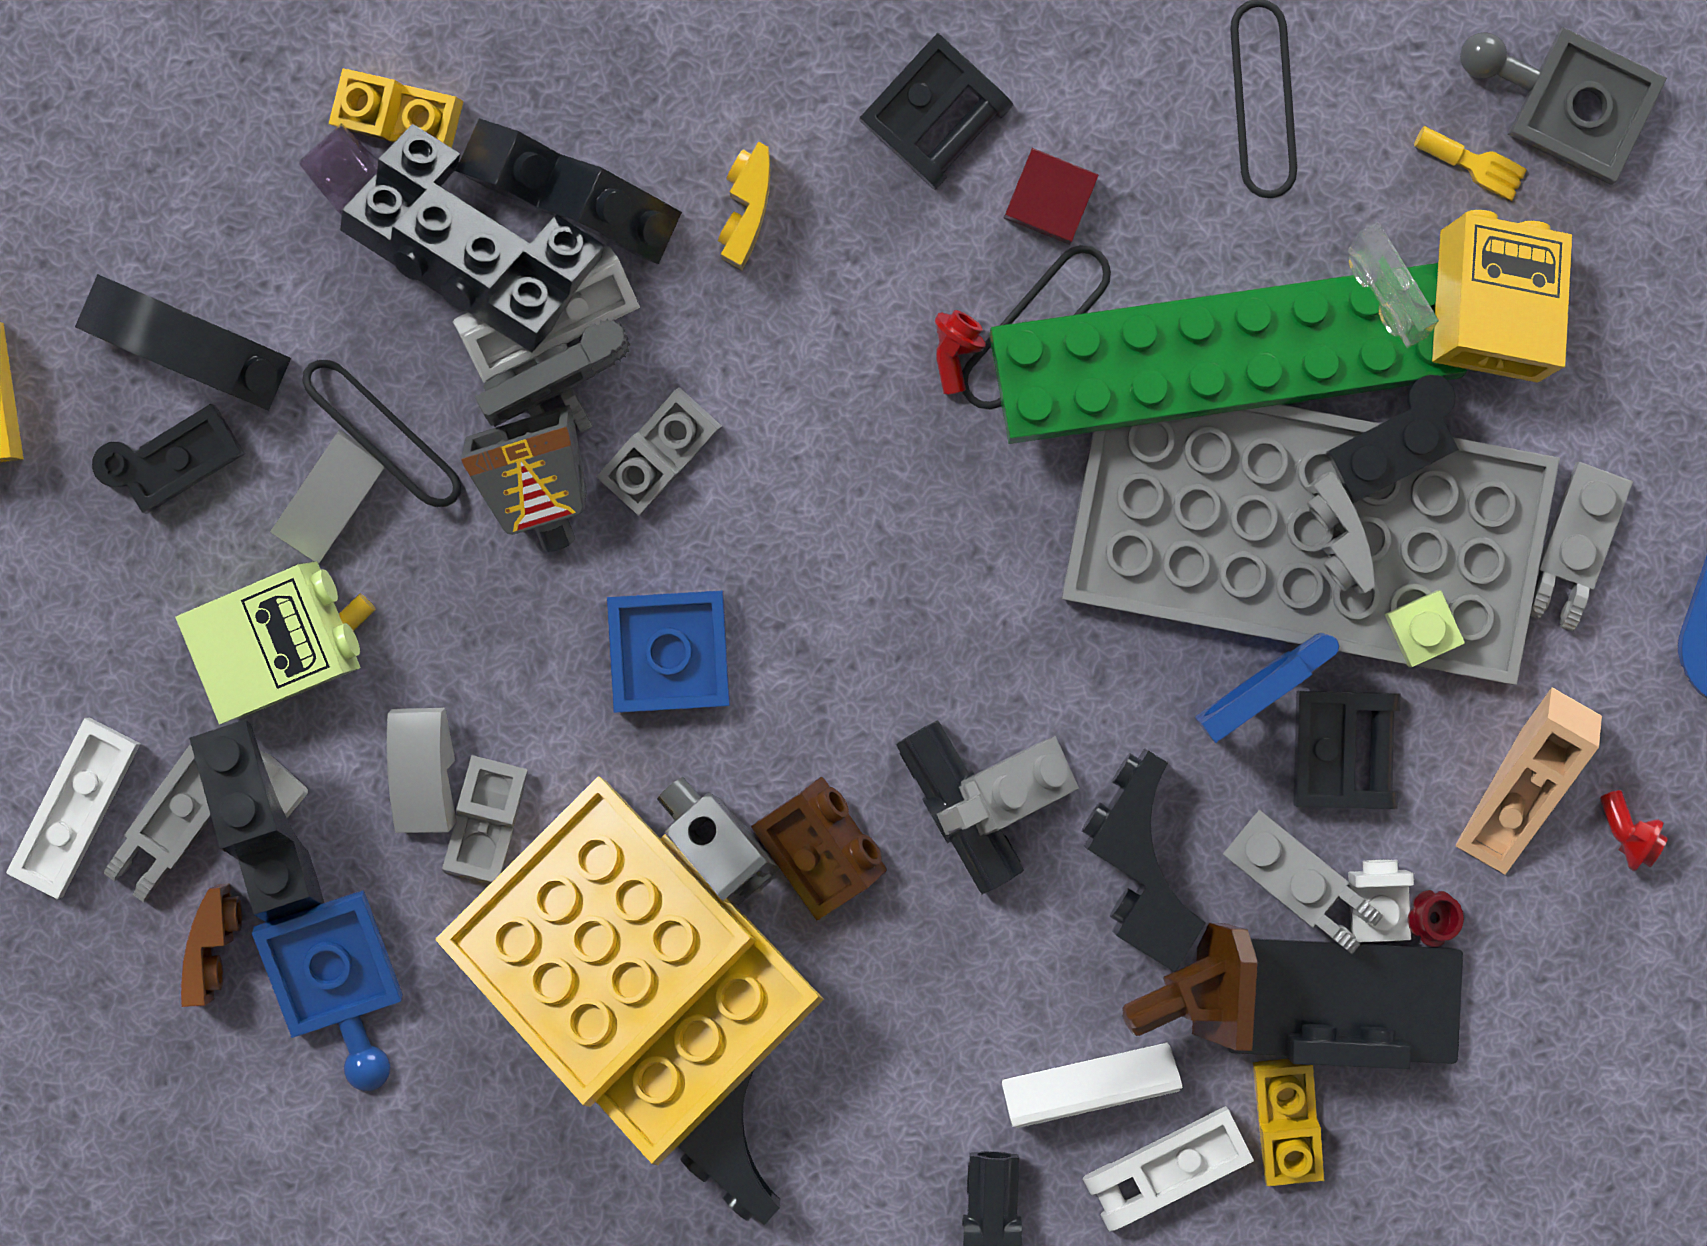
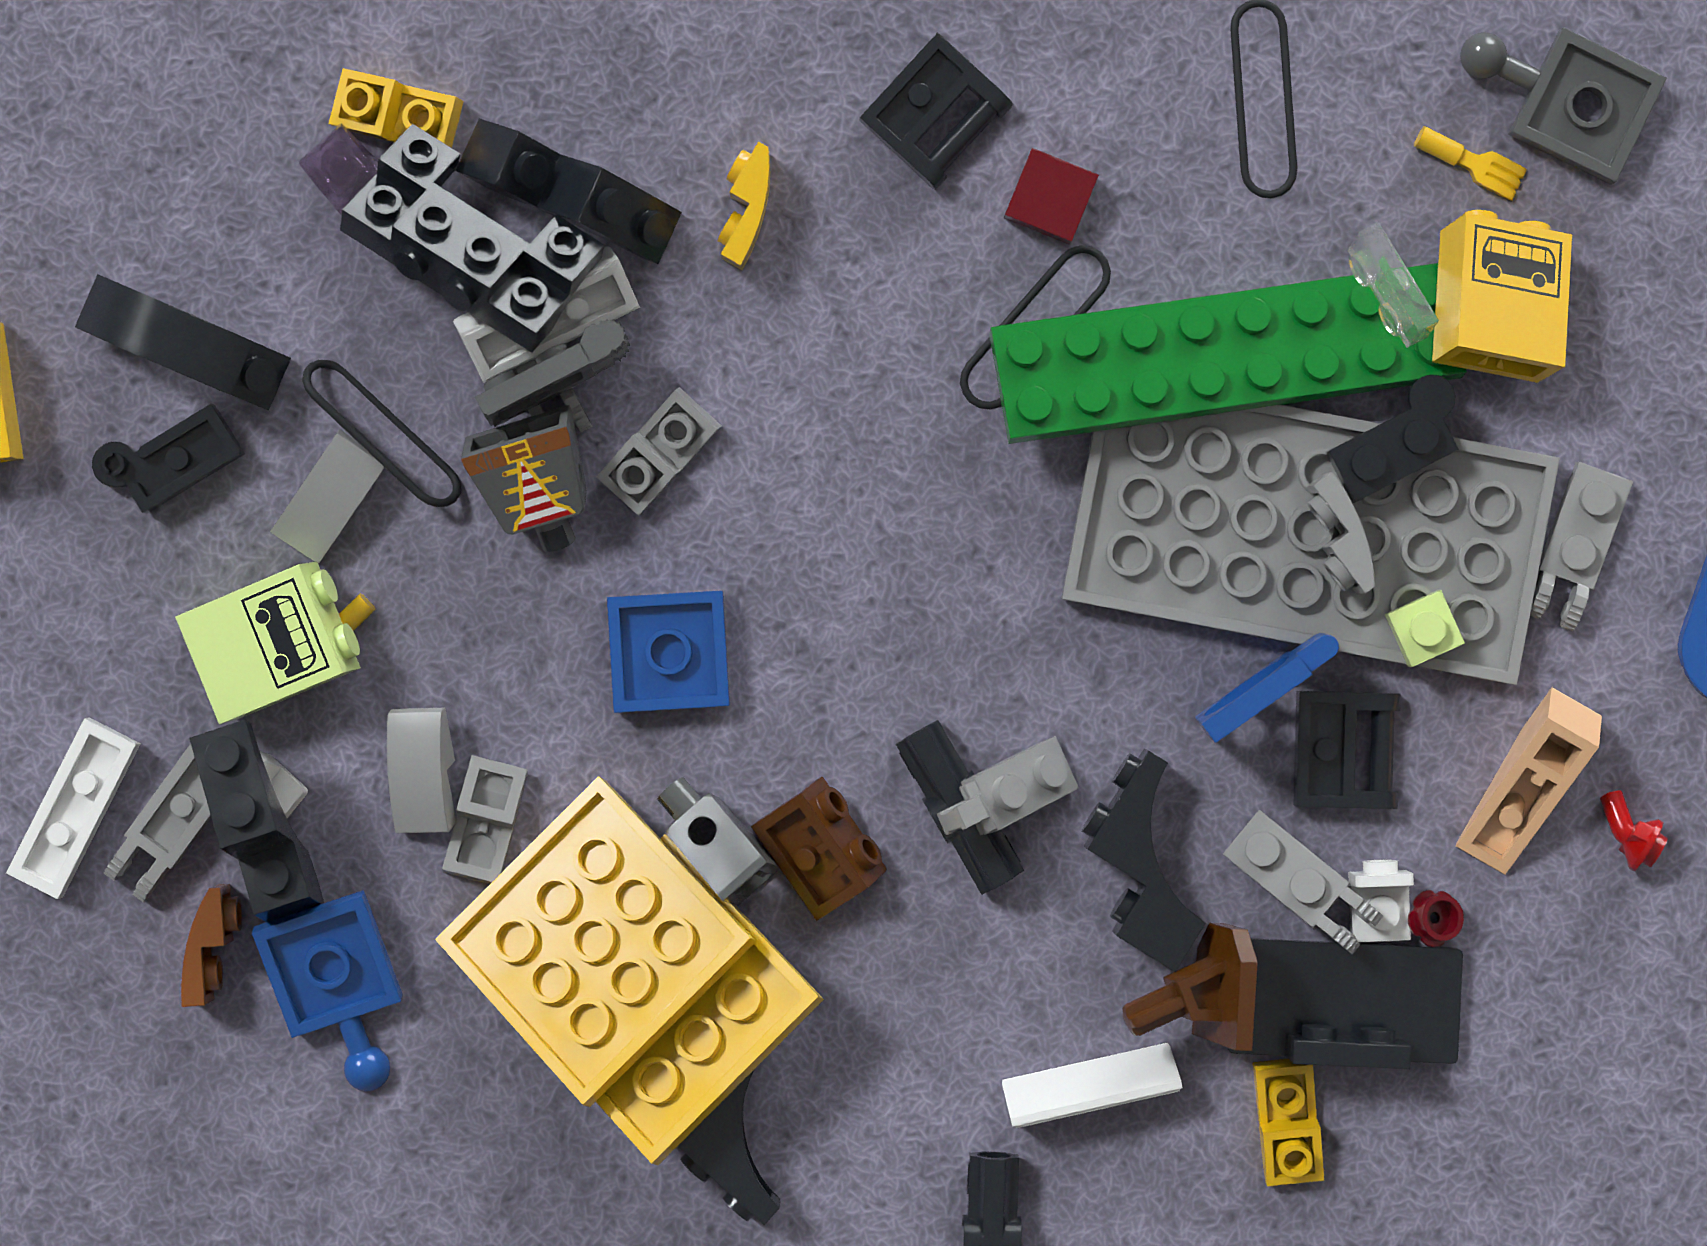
red plate [935,310,986,394] -> none
white plate [1083,1106,1254,1231] -> none

